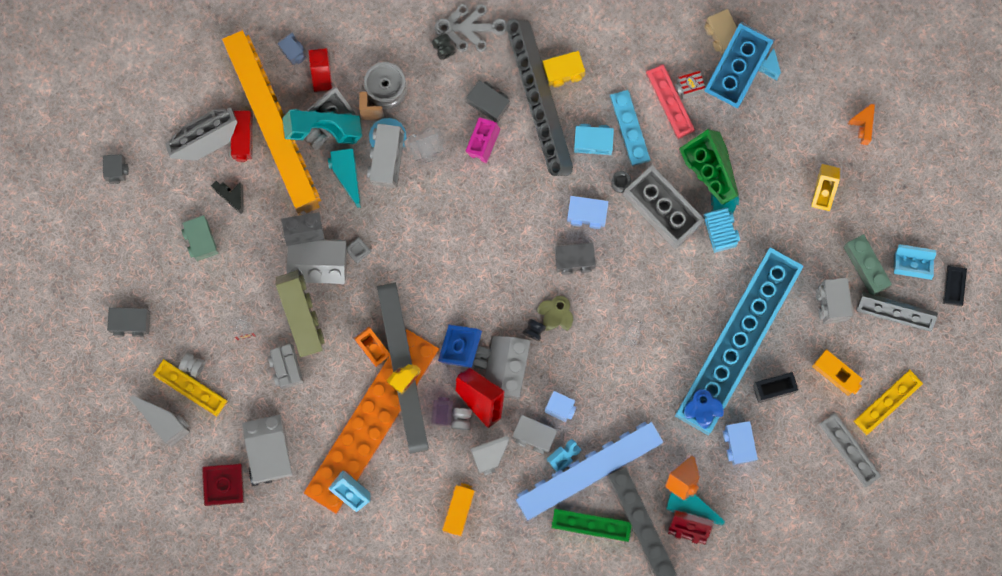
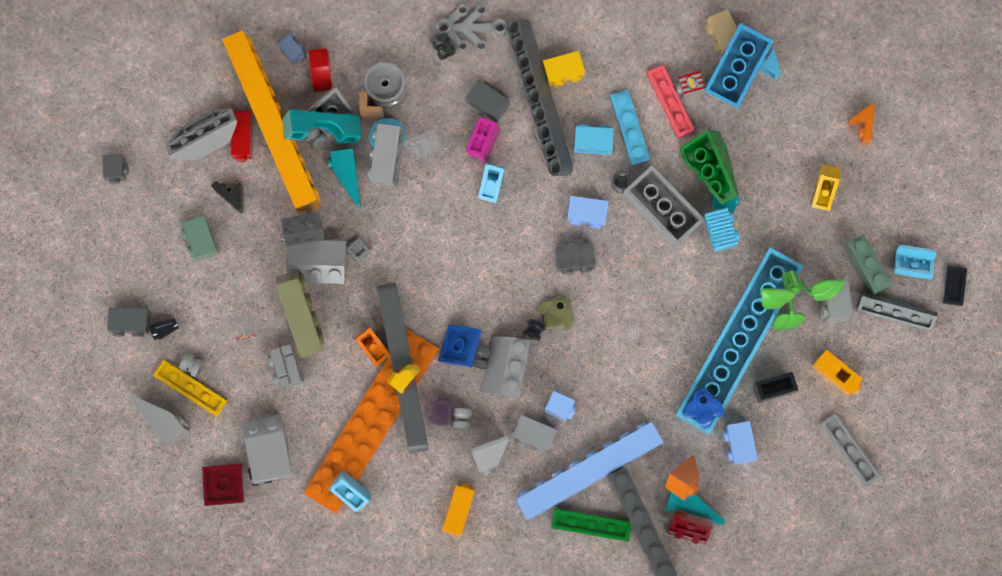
red slope [455,368,505,428] -> none
medium azure plate [546,439,581,472] -> none
yellow tile [853,370,923,436] -> none
none -> black cone [148,318,179,341]
none -> medium azure slope [478,163,505,203]
none -> bright green plant [761,271,845,331]

